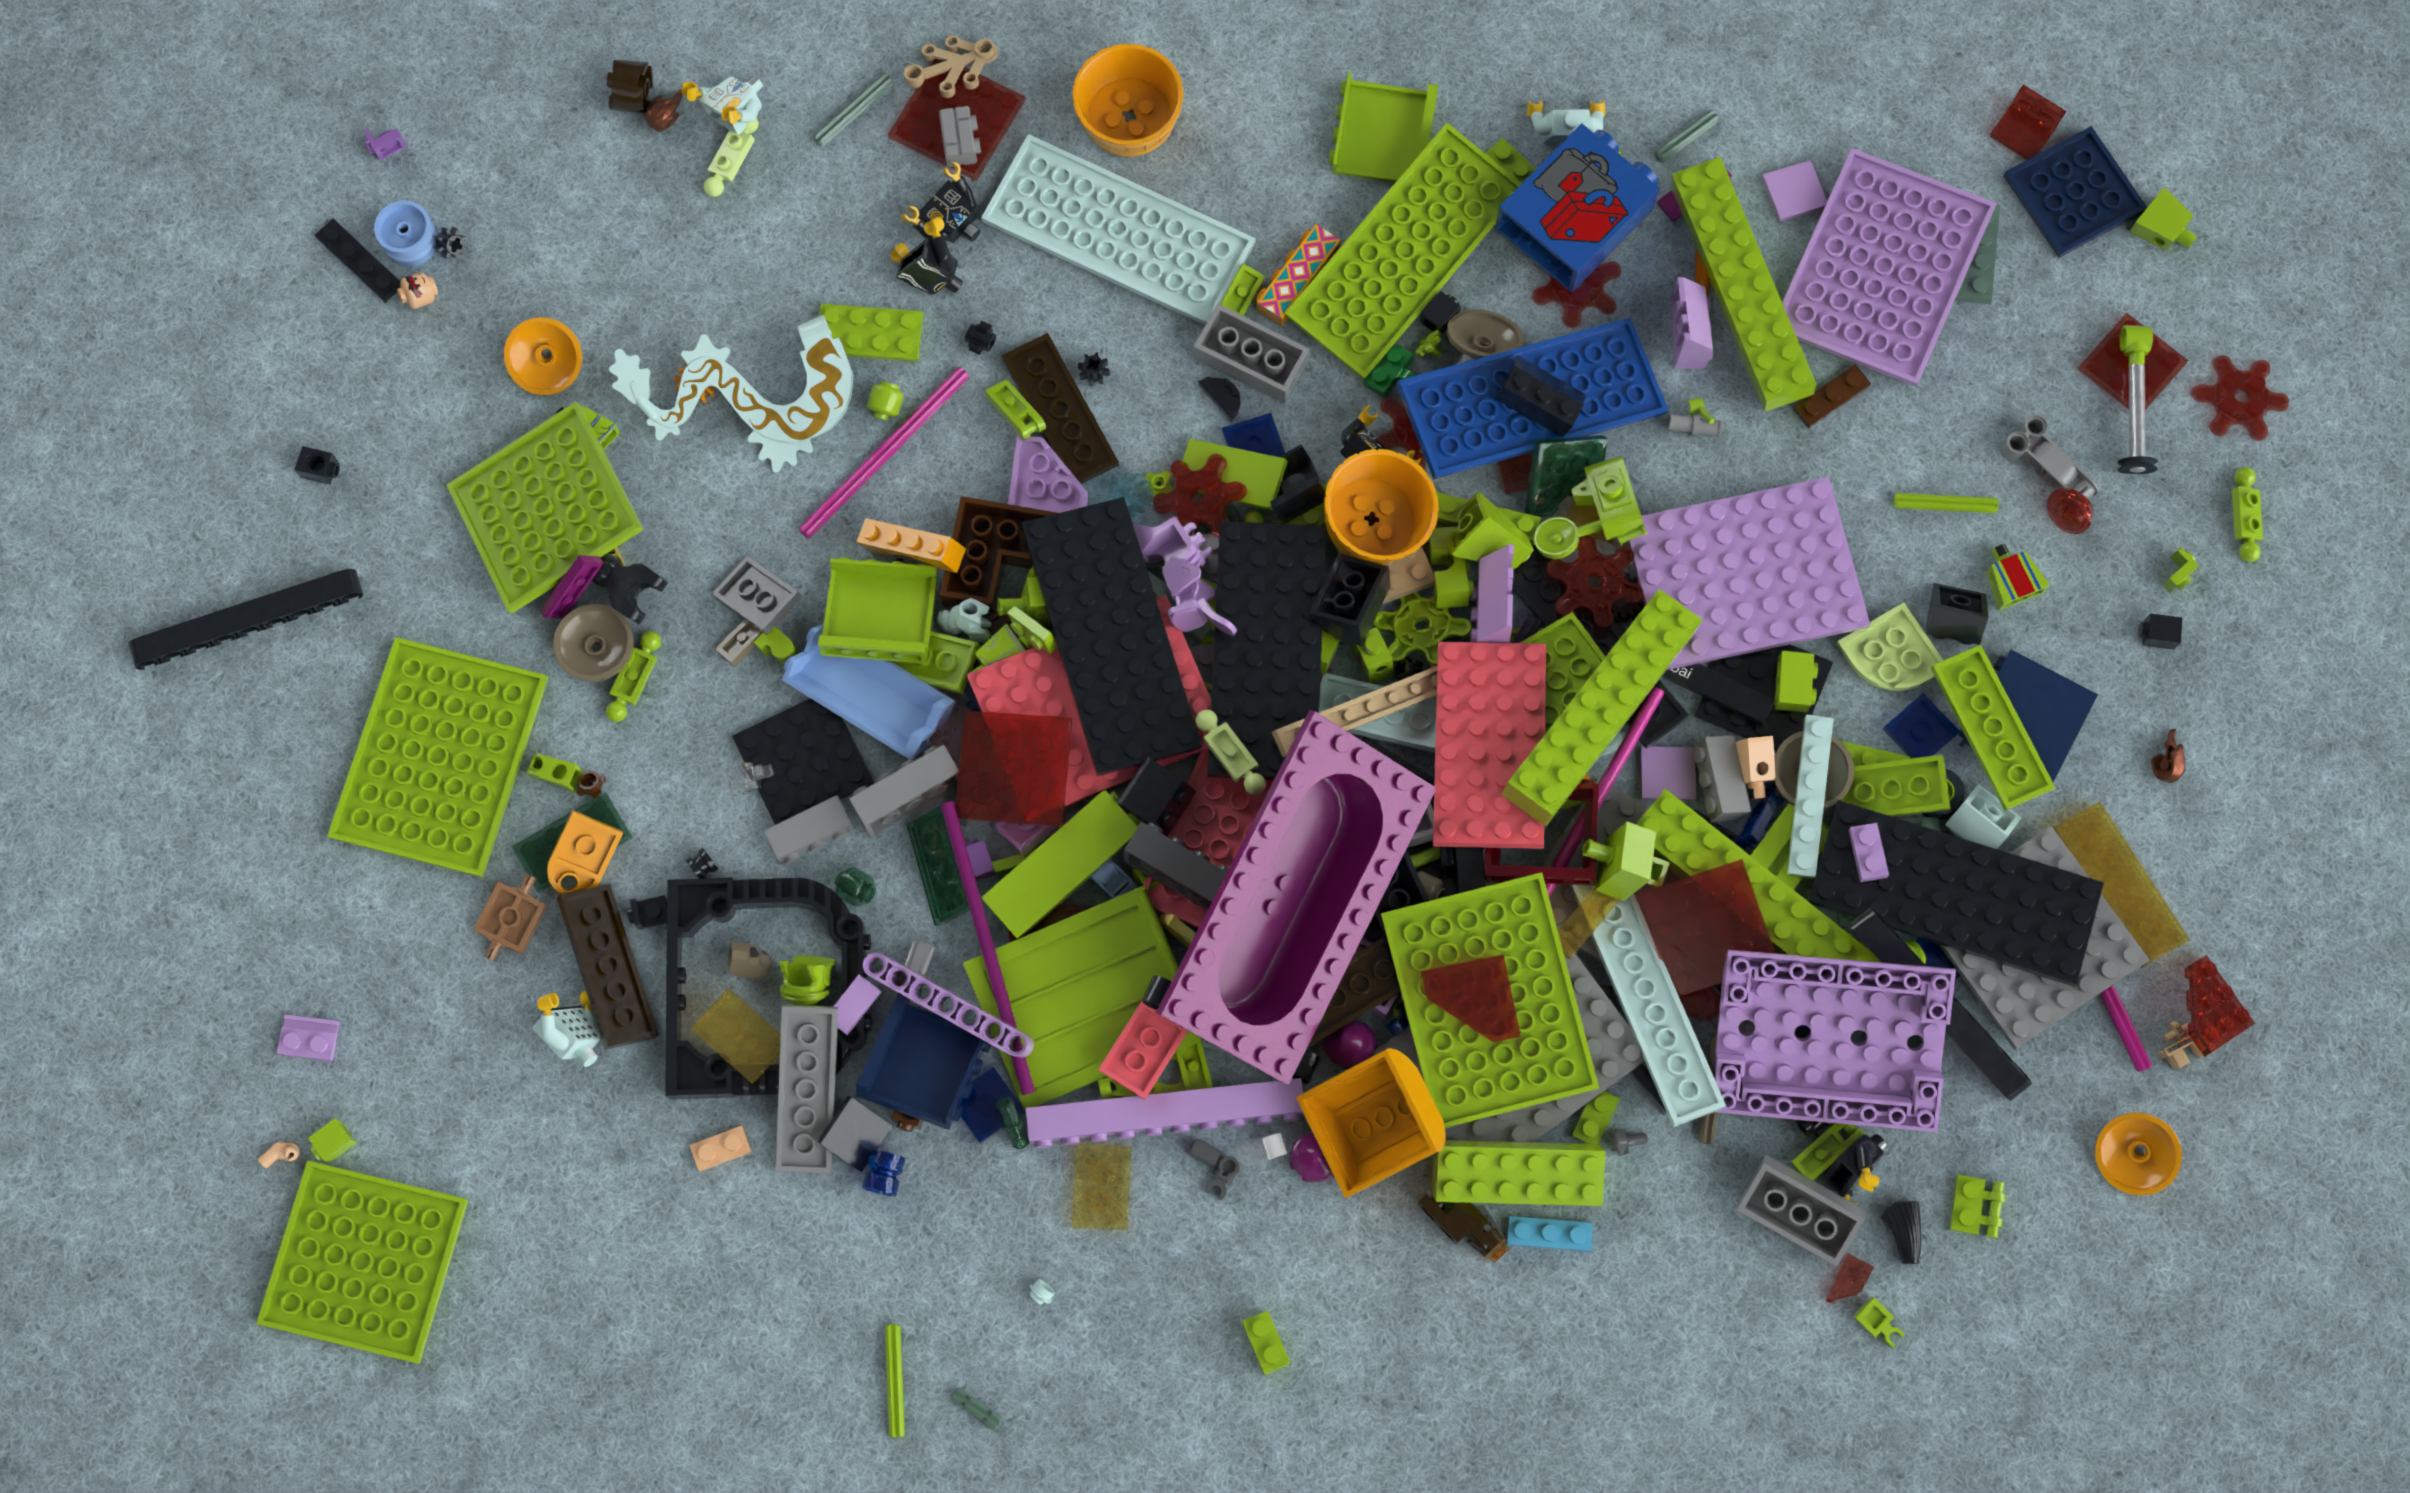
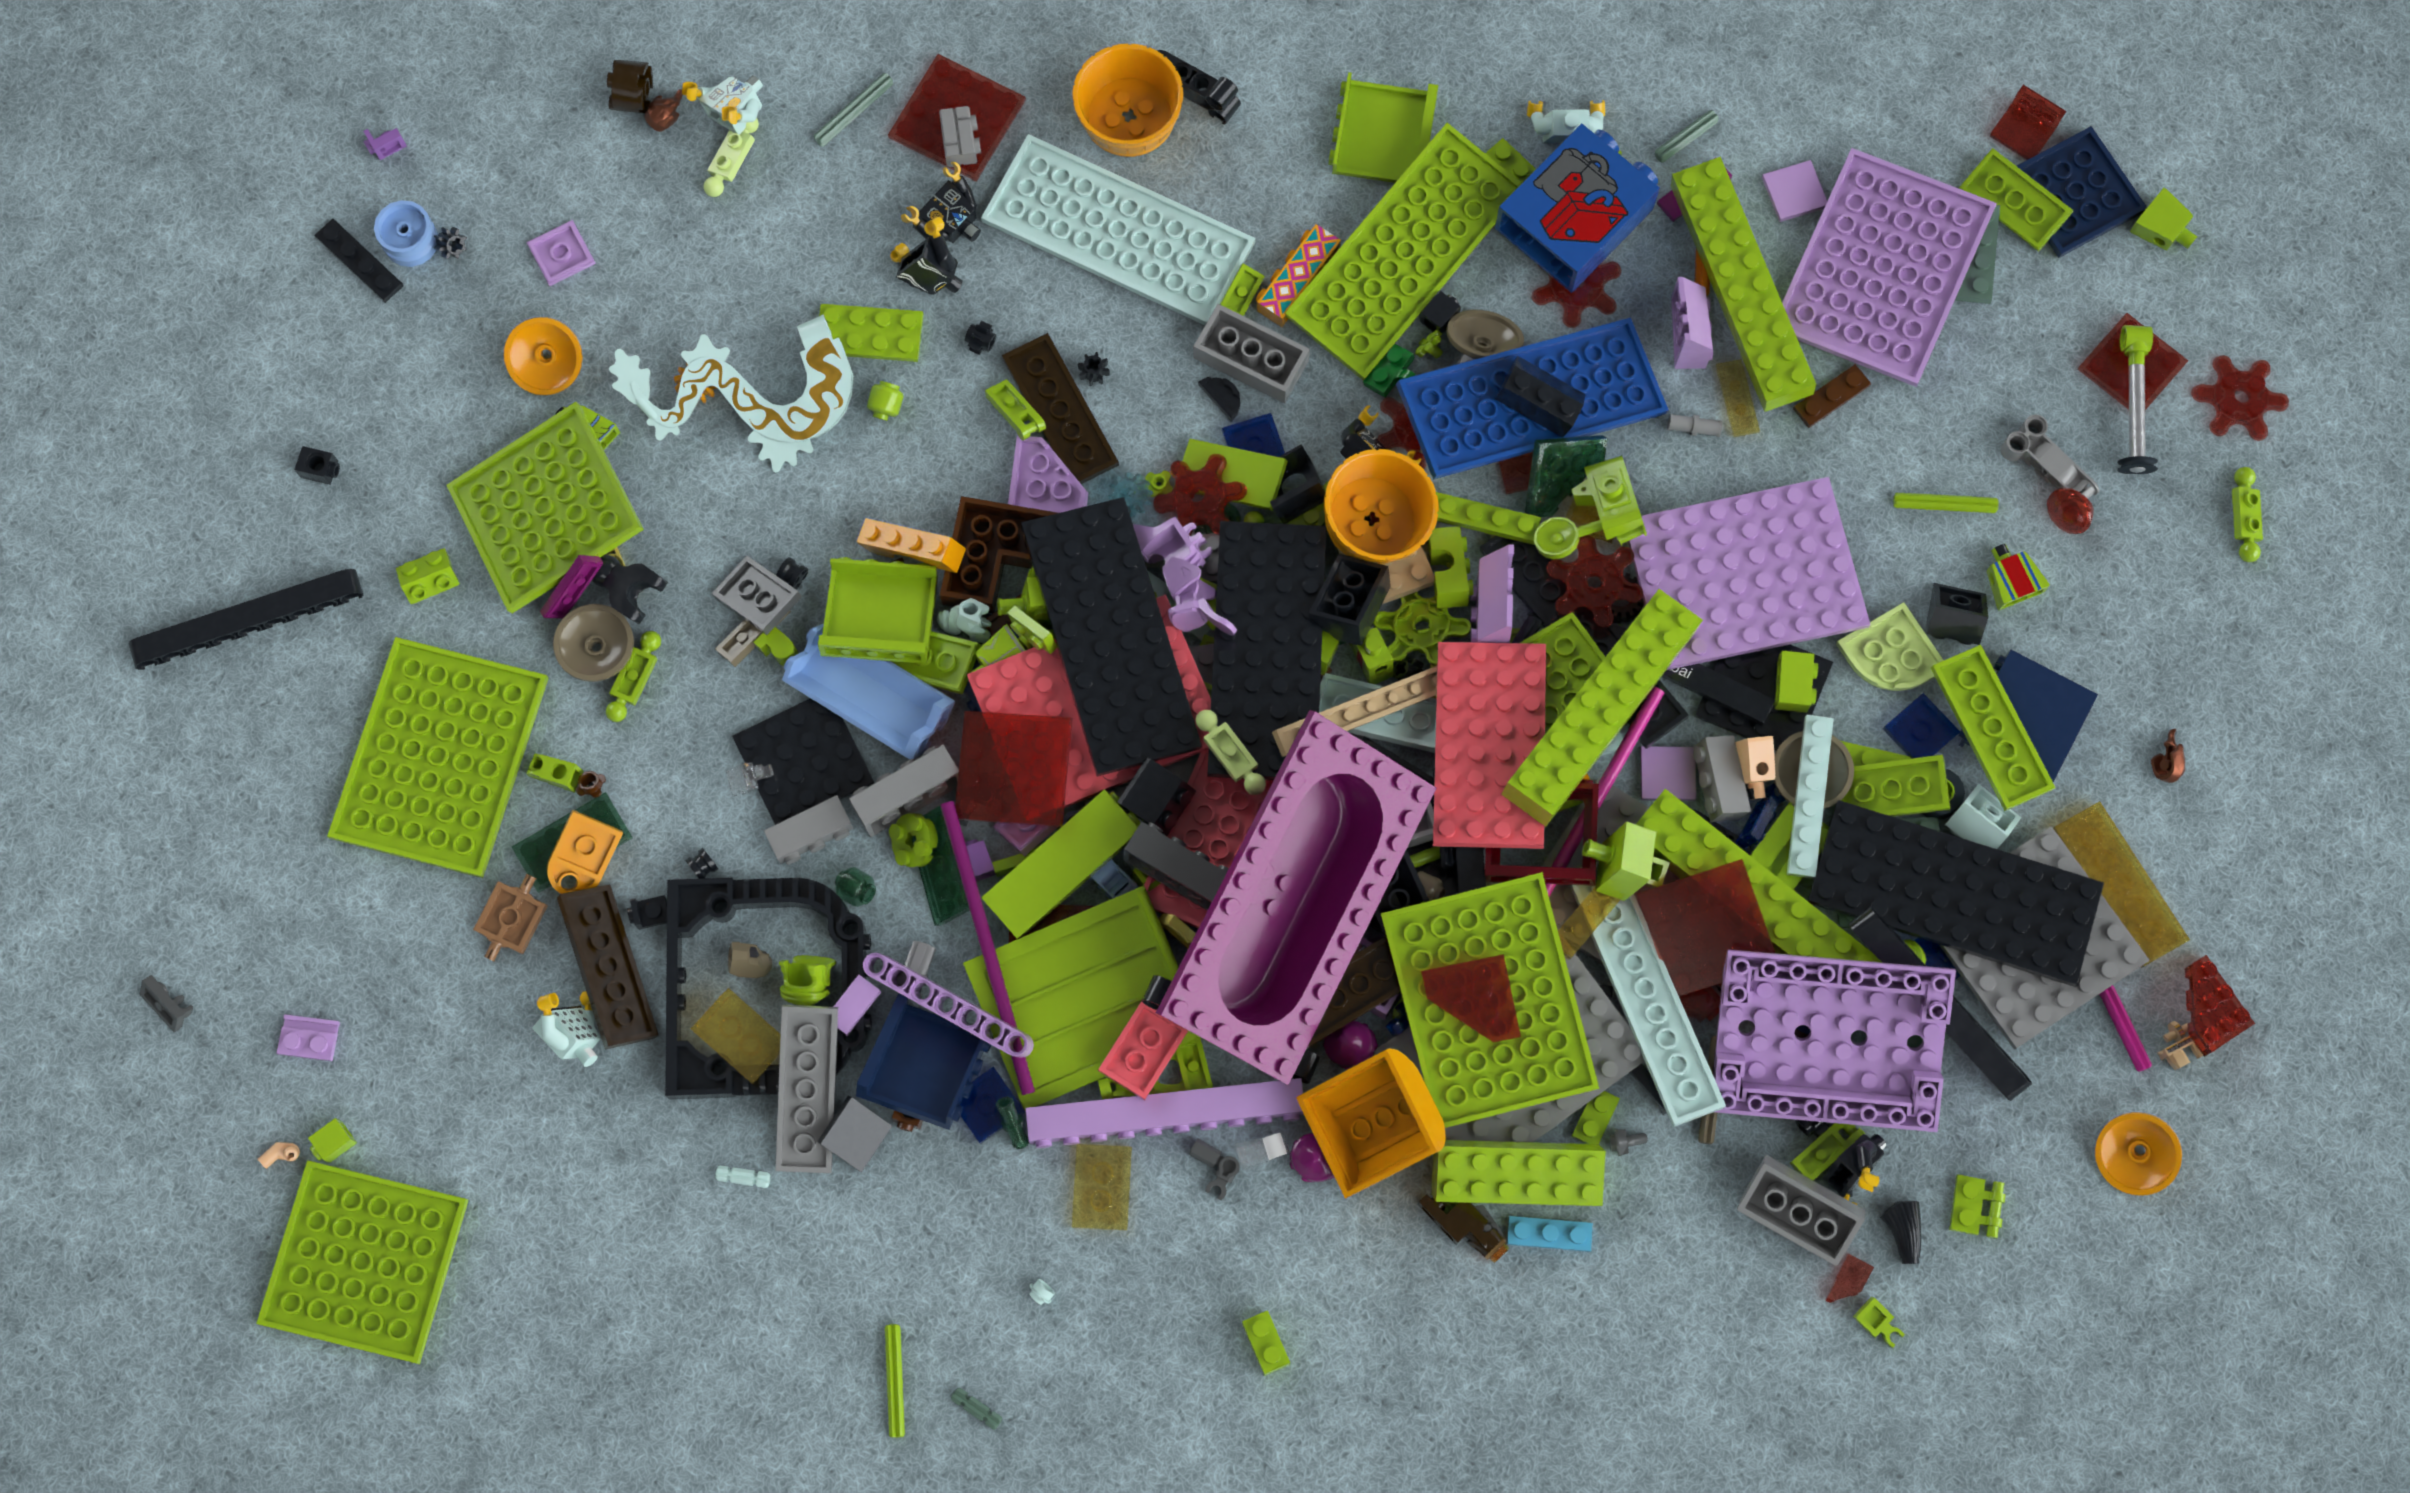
light nougat head [397,272,438,309] -> none
light nougat plate [690,1125,752,1172] -> none
dark pink axle [799,367,969,538] -> none
clear blue wheel [862,1150,906,1197] -> none
tan plant [904,35,998,98] -> none
lime slope [1447,491,1534,569] -> none
lime hand [1687,397,1715,424] -> none
lavender plate [1848,823,1889,882] -> none
black brick [2138,613,2183,650] -> none
lime bracket [2163,547,2199,592] -> none
none -> dark grey plate [139,975,193,1032]
none -> lime bracket [396,548,460,604]
none -> lavender tile [526,220,596,286]
none -> light aqua axle [715,1165,771,1188]
none -> black wheel [776,557,808,590]
none -> lime plate [889,813,938,867]
none -> black piece [1157,50,1241,125]
none -> clear yellow tile [1715,359,1760,438]
none -> lime tile [1958,148,2073,252]

